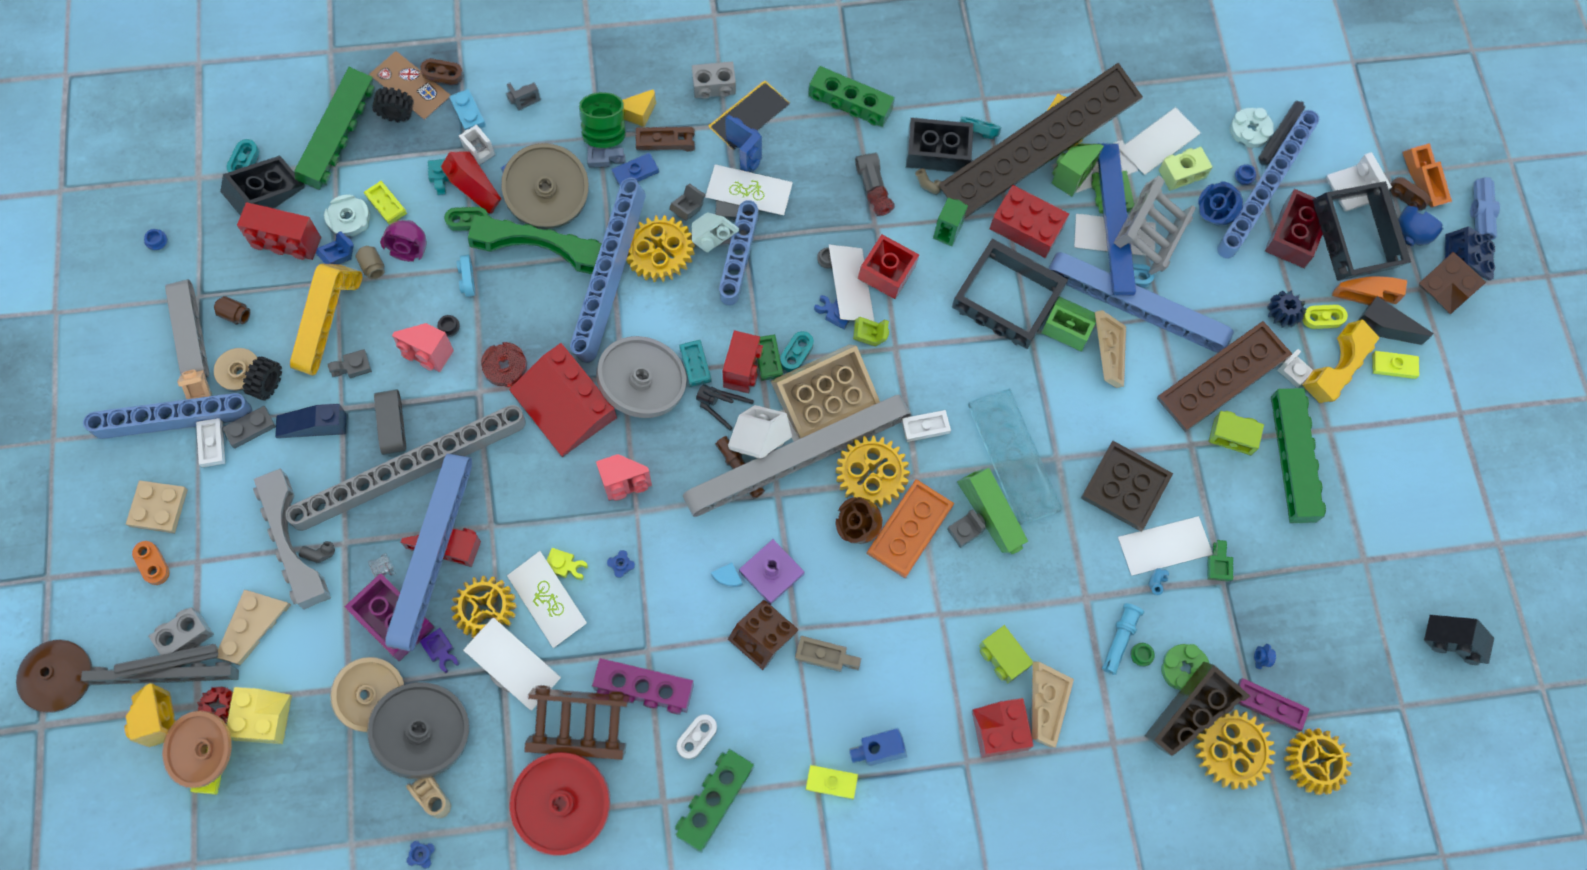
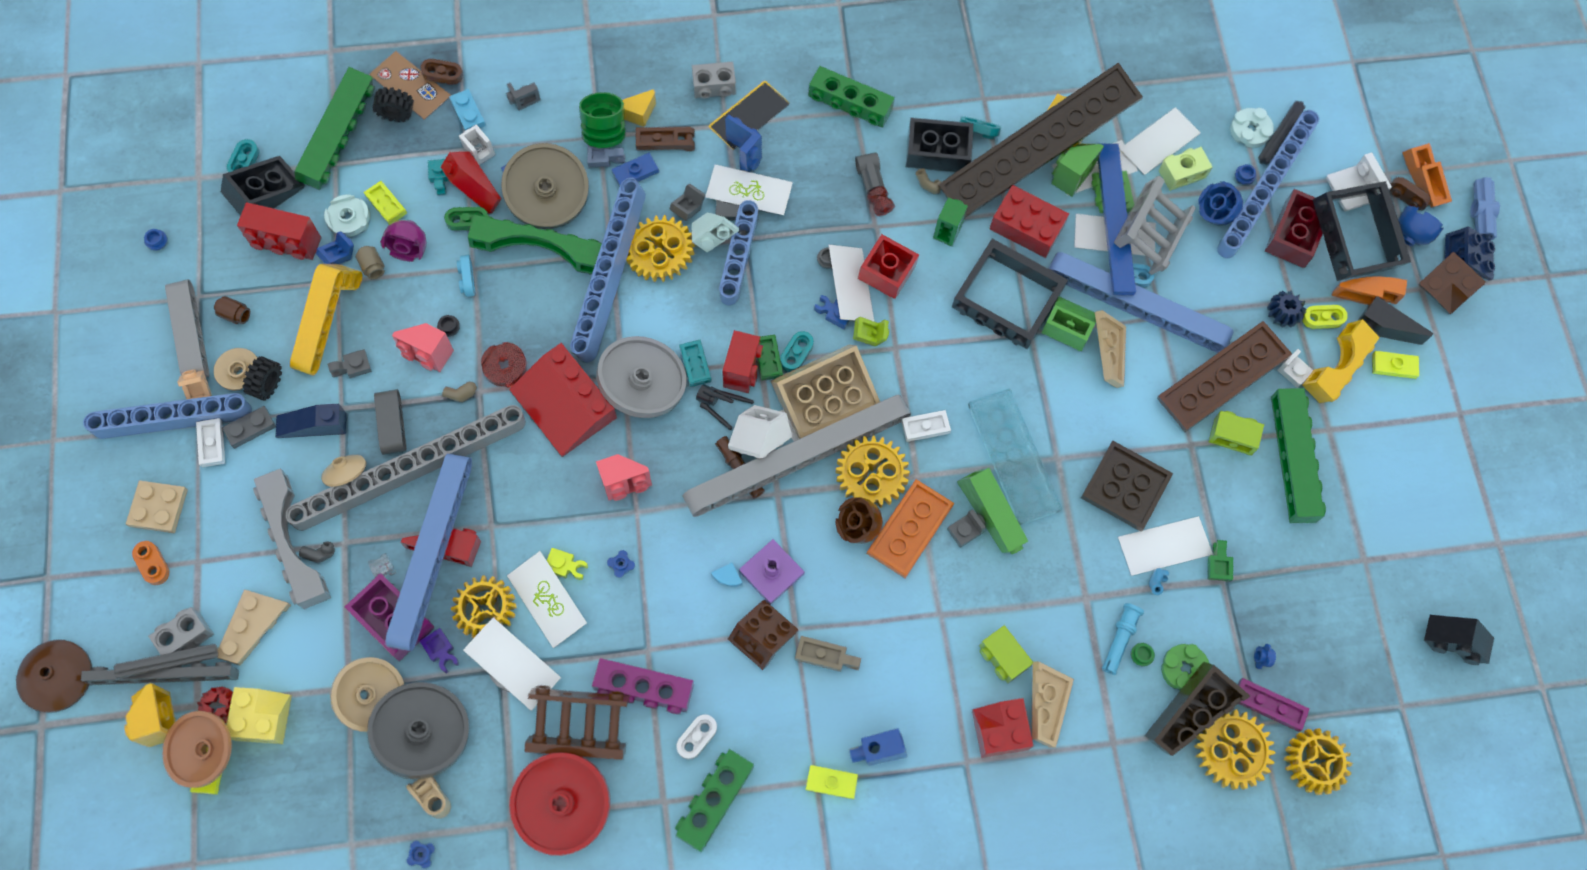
none -> tan dish [321,455,366,487]
none -> dark tan arm [442,381,477,402]

